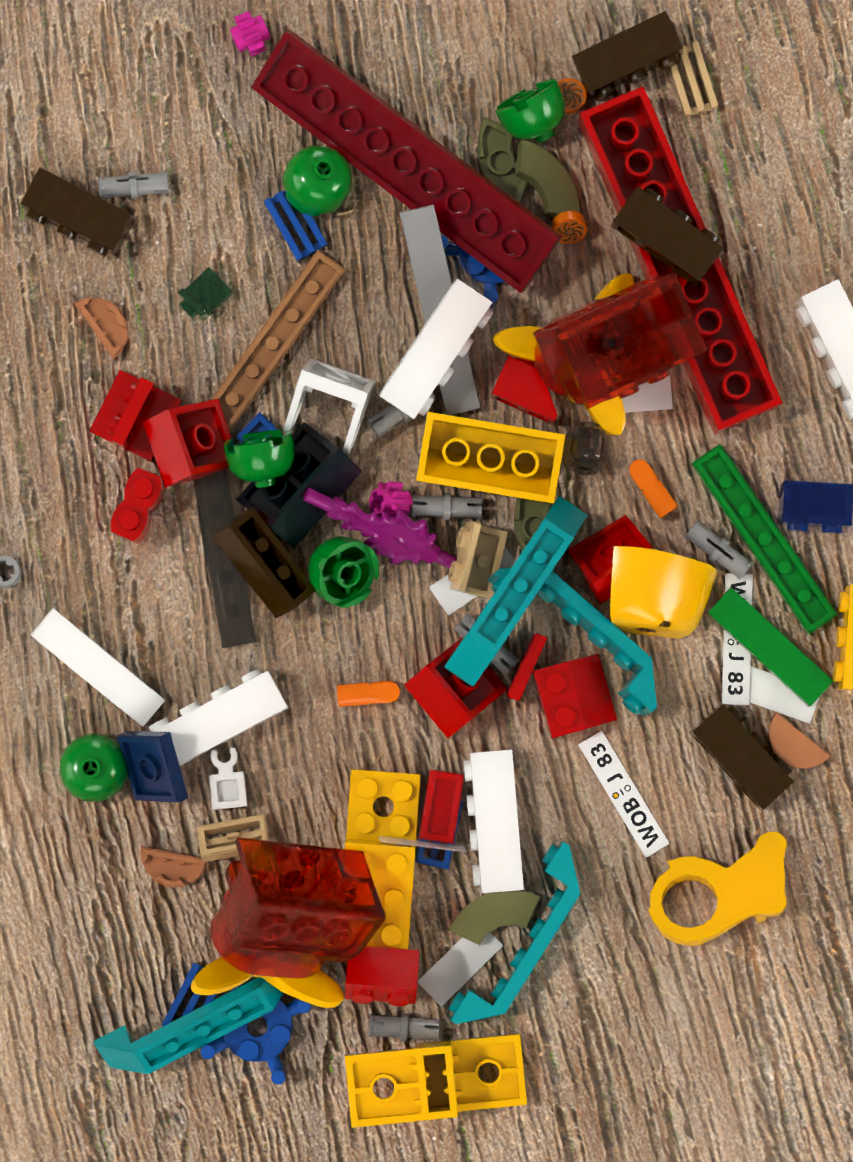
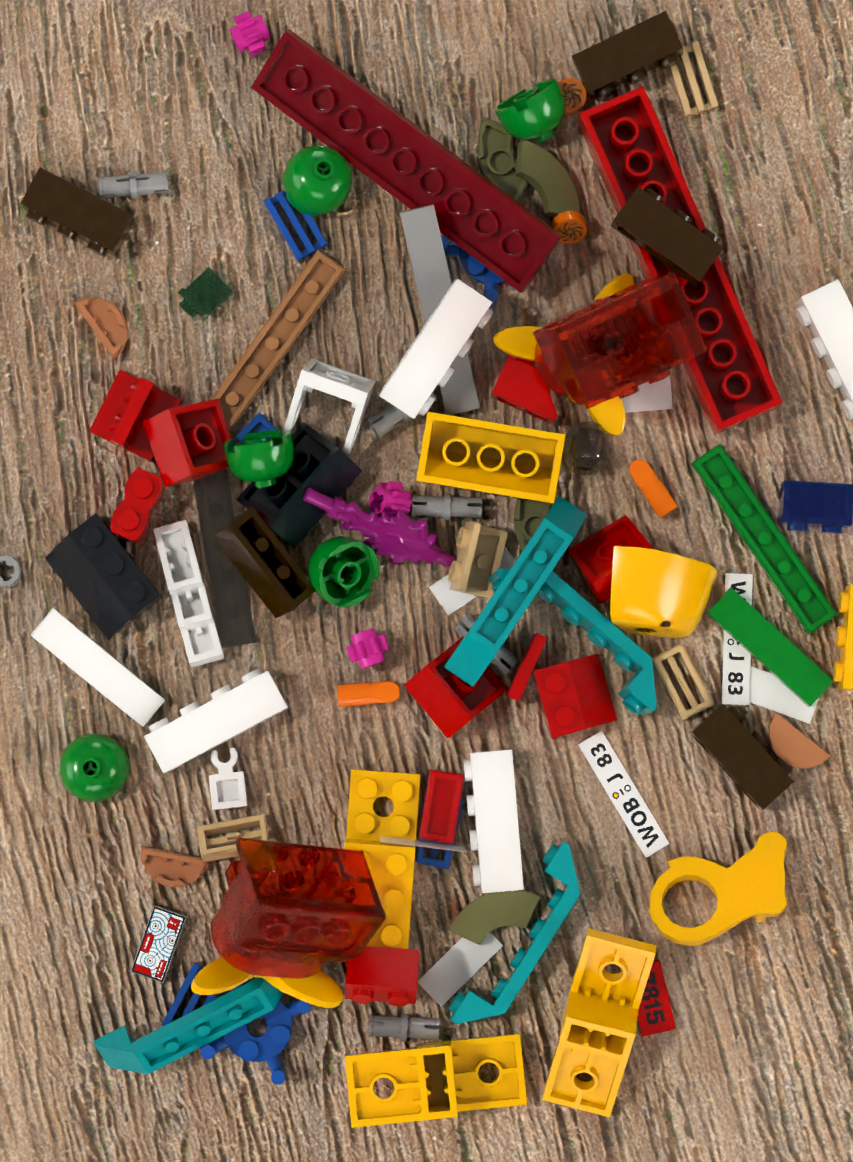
dark blue tile [117,731,188,803] -> none
light grey pin [685,520,753,580] -> none
none -> black slope [45,513,163,640]
none -> tile [130,905,187,983]
none -> white slope [153,520,225,668]
none -> dark pink gear [346,628,390,669]
none -> yellow bracket [542,928,657,1117]
none -> red tile [637,960,676,1037]
none -> tan tile [652,643,714,720]

